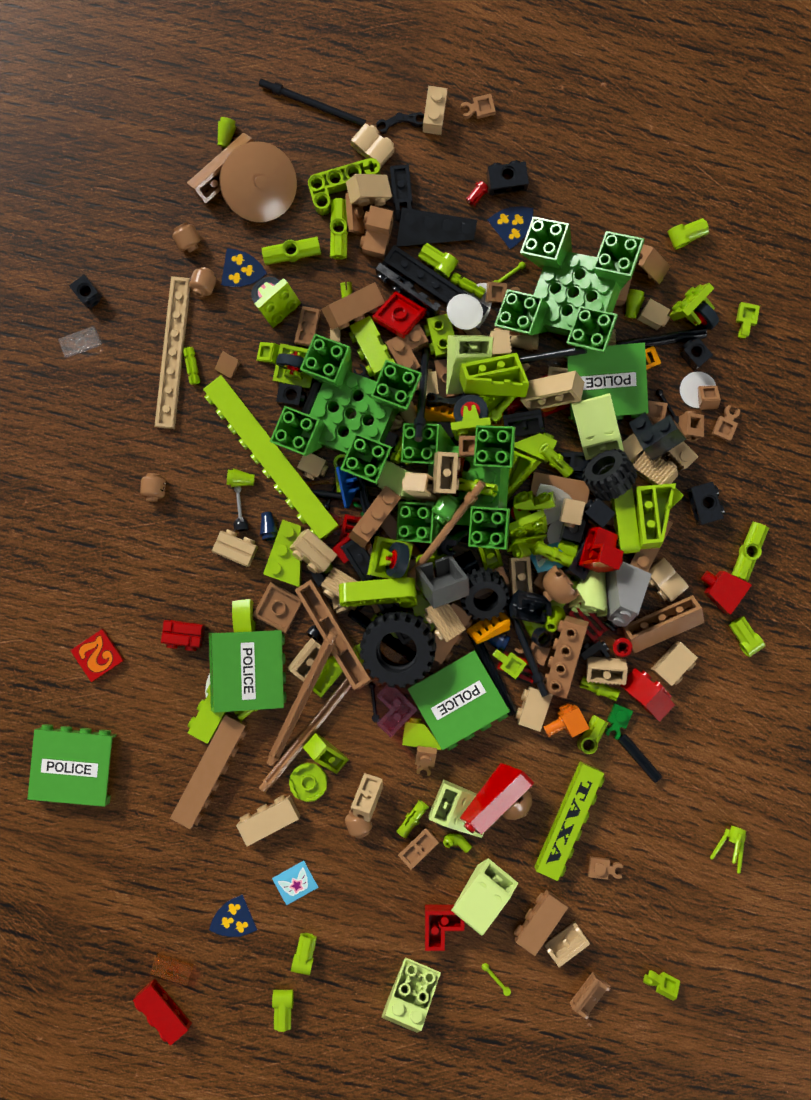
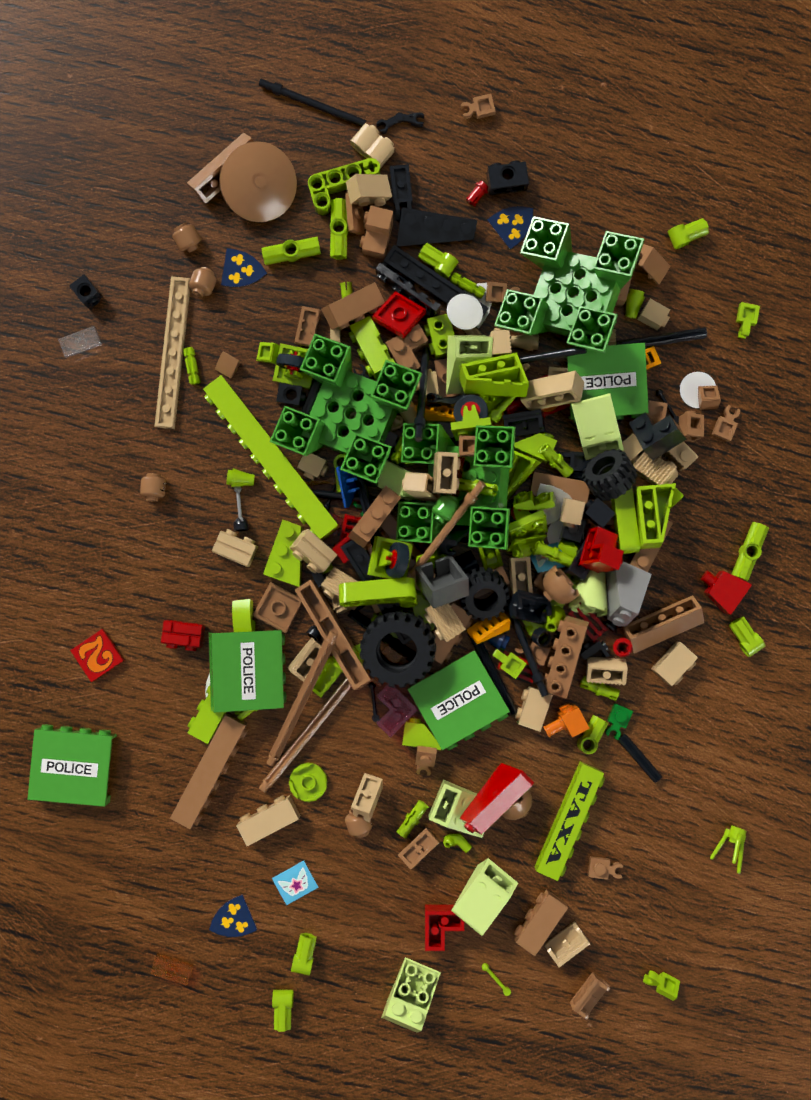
red brick [133,979,192,1046] -> none
lime cone [217,117,237,148] -> none
lime plate [251,277,301,328] -> none
dark blue cone [260,512,278,541] -> none
lime slope [303,733,349,774] -> none
tan brick [423,86,448,135] -> none
lime hinge [493,262,526,283] -> none
red brick [620,668,675,722] -> none
tan brick [648,558,689,602] -> none
lime plate [669,283,719,330] -> none
black brick [680,338,713,371] -> none
black brick [686,482,725,526] -> none

